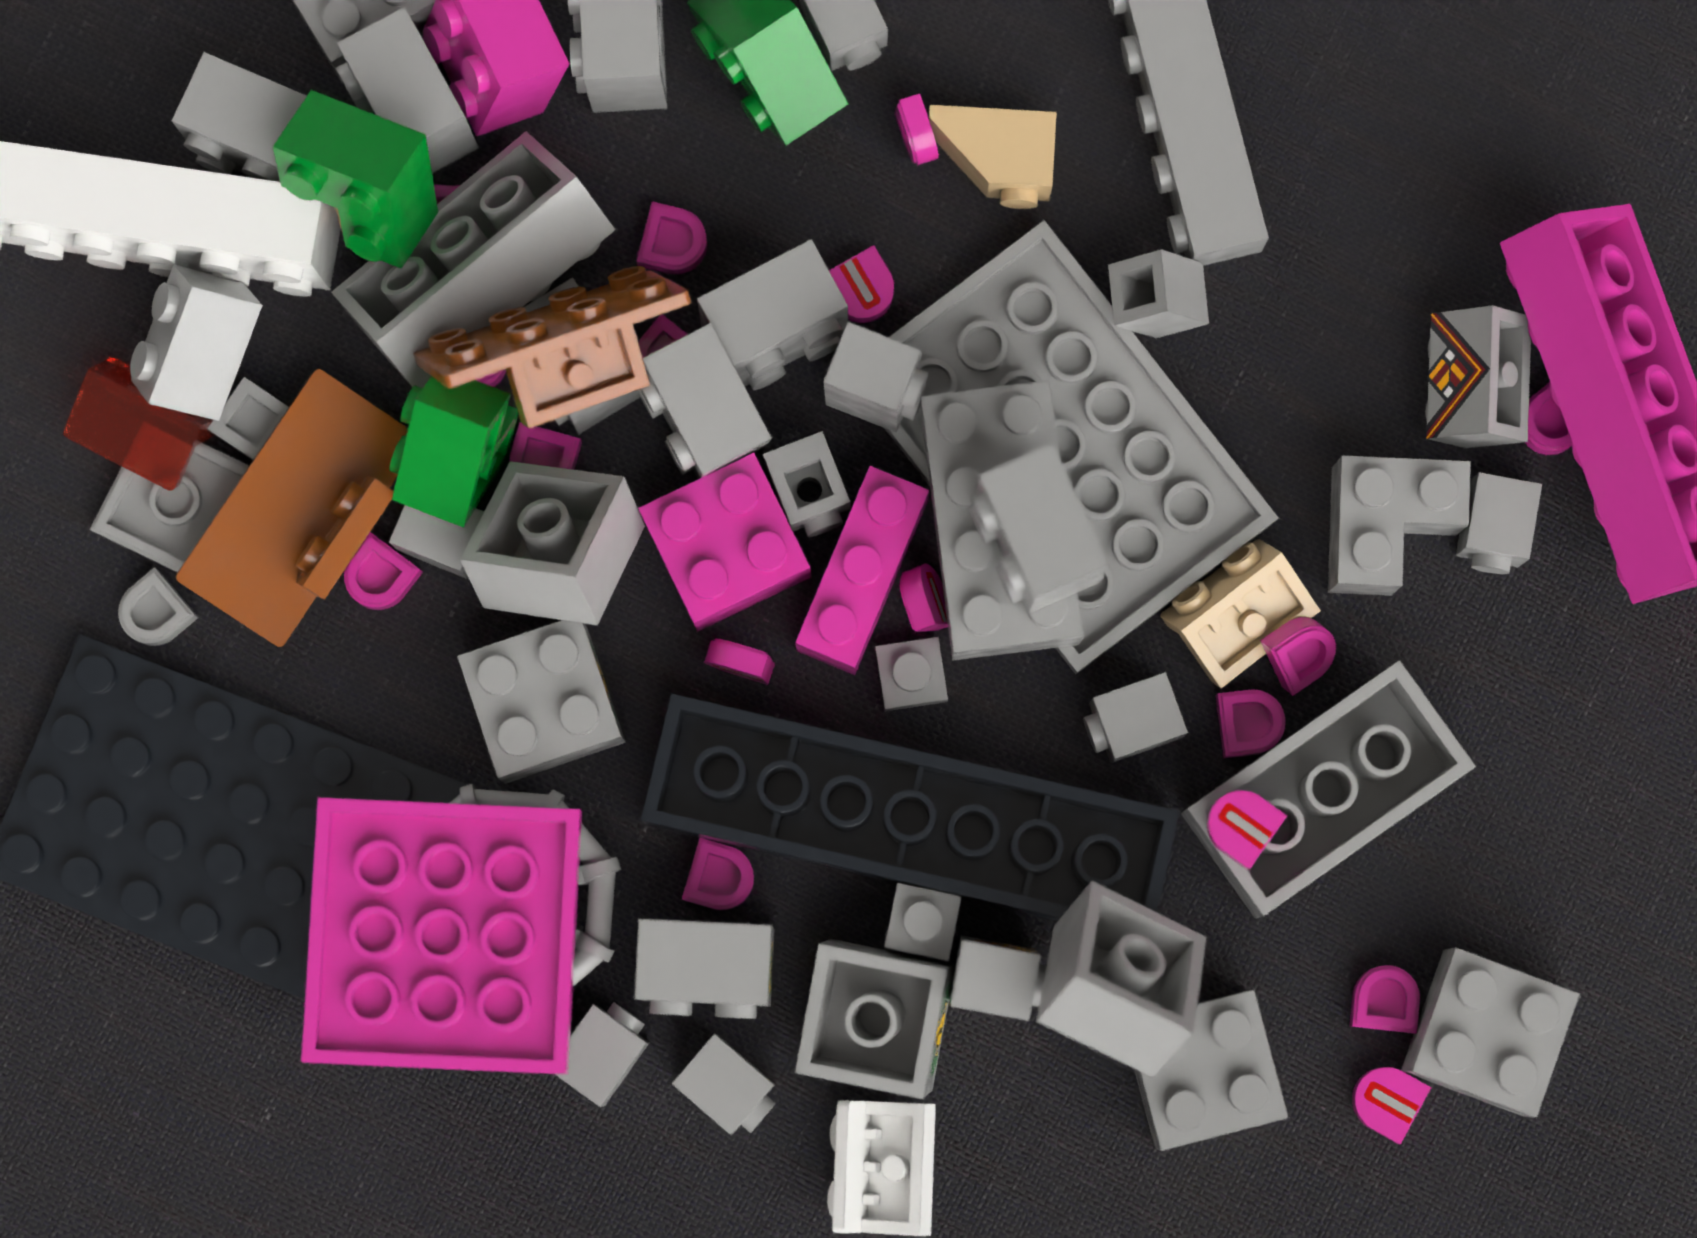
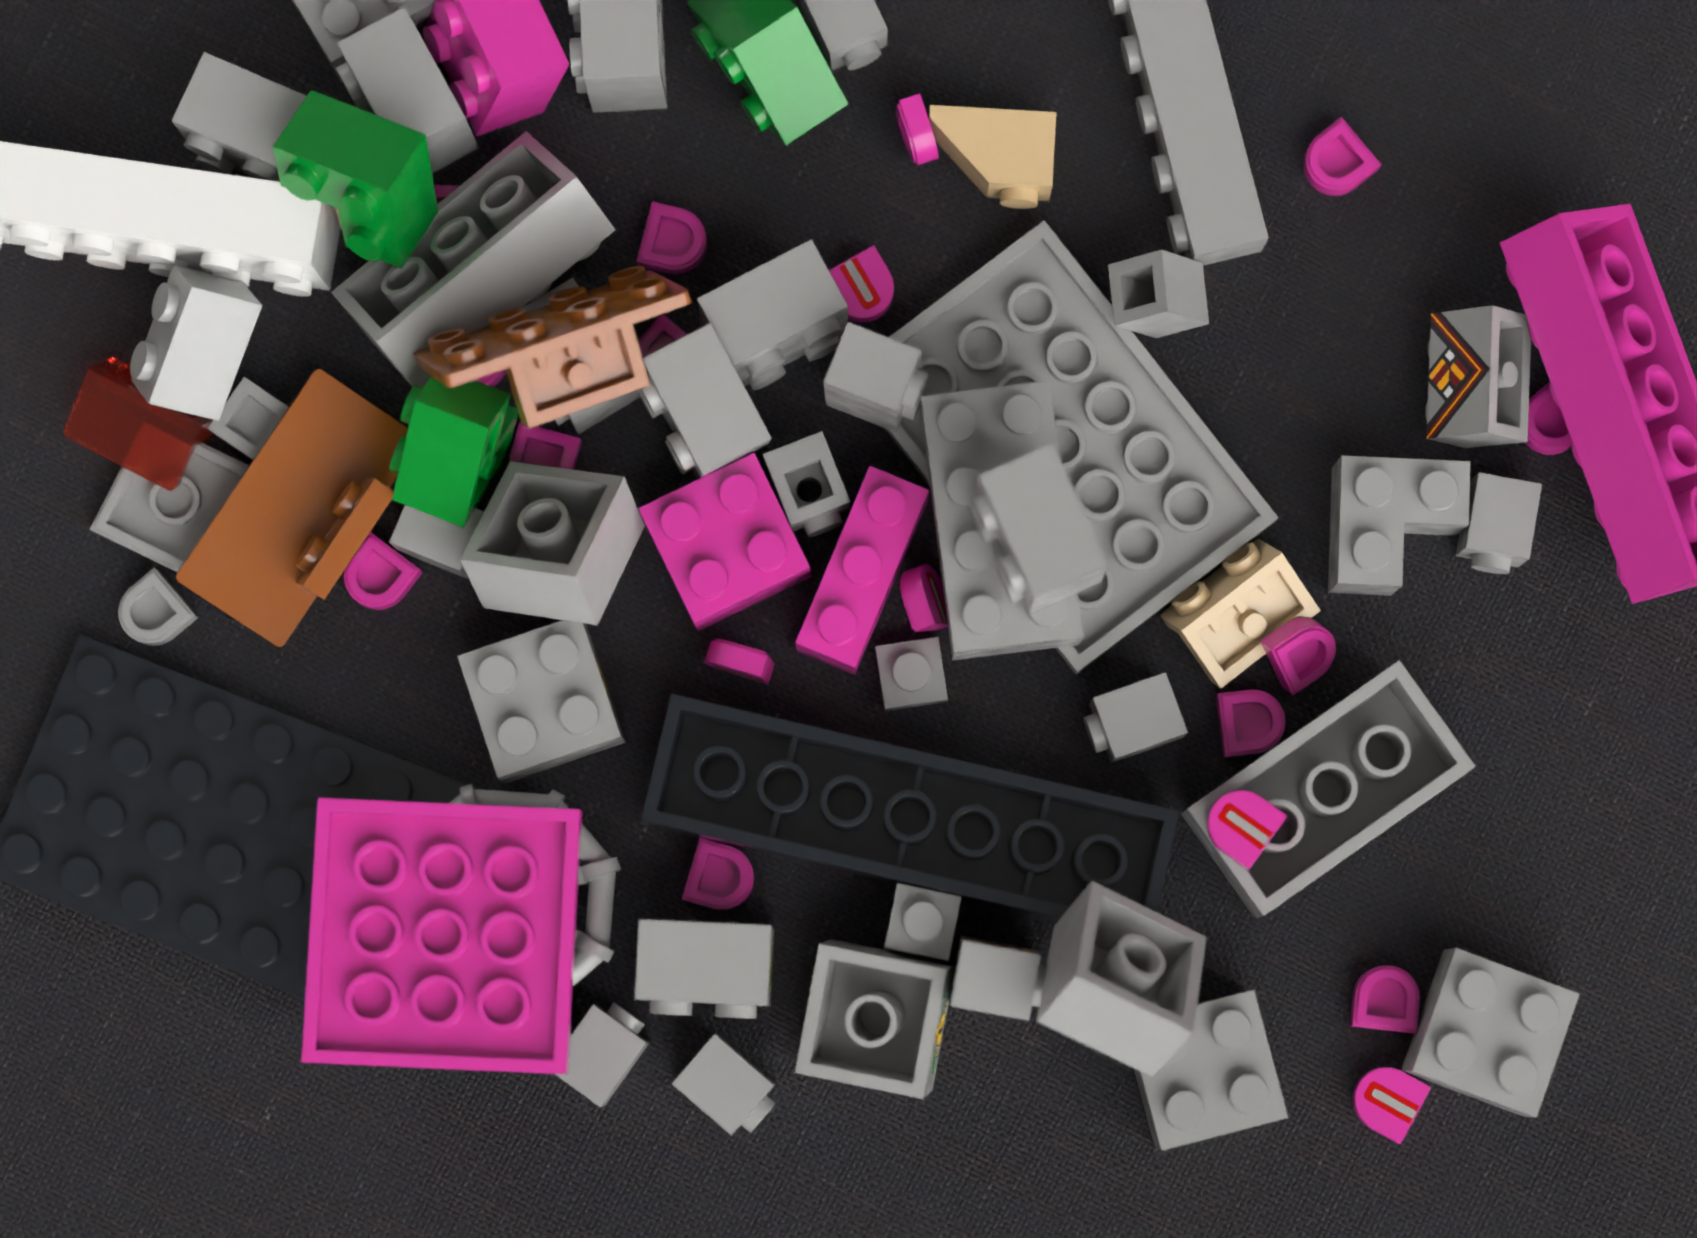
white bracket [827,1101,936,1236] -> none
none -> dark pink tile [1303,117,1381,196]

